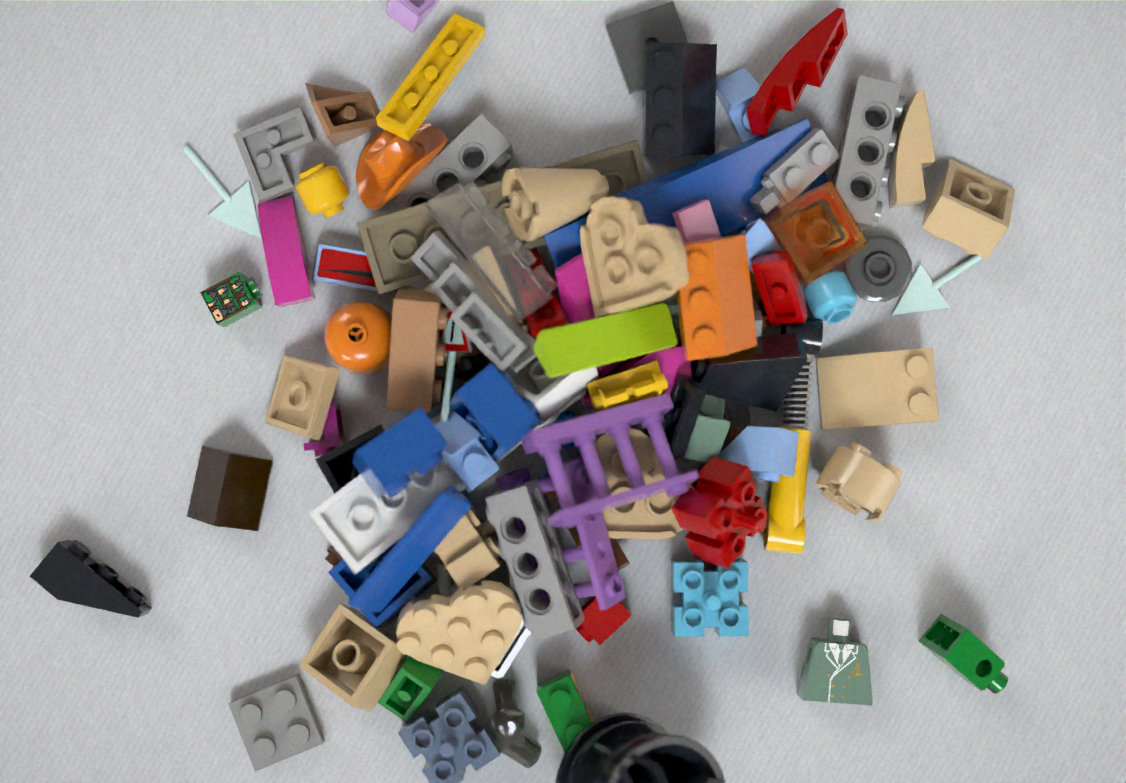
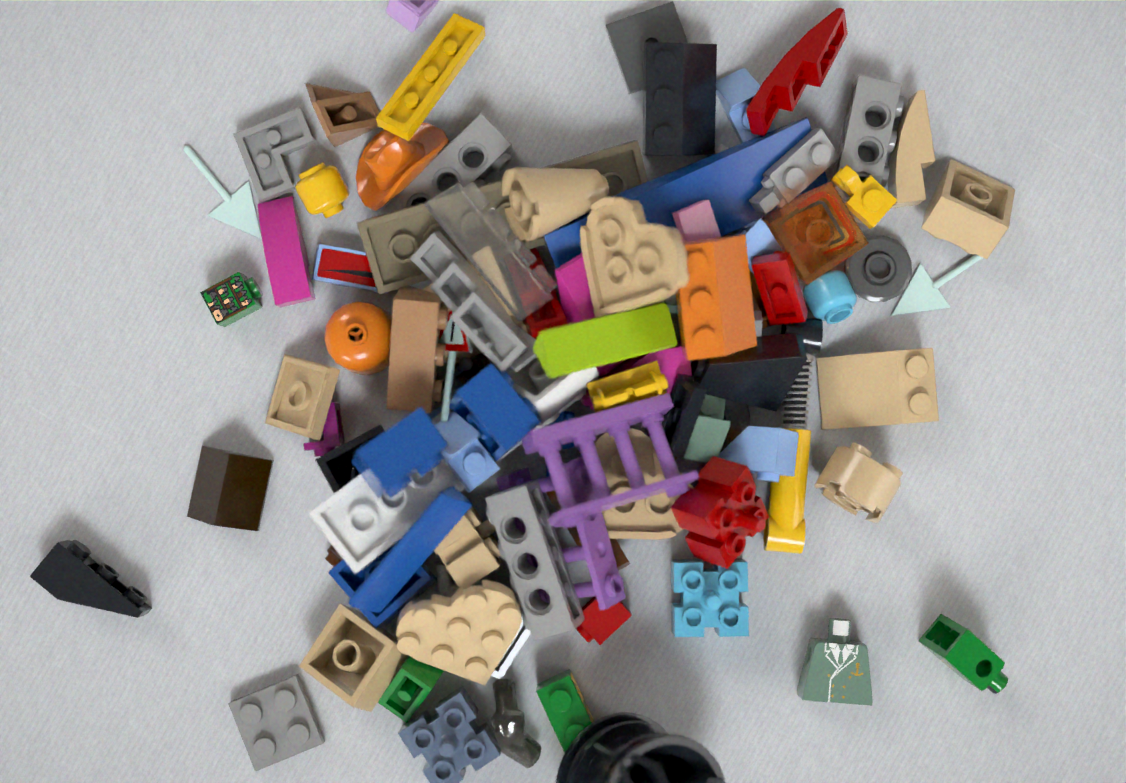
none -> yellow plate [831,165,897,229]

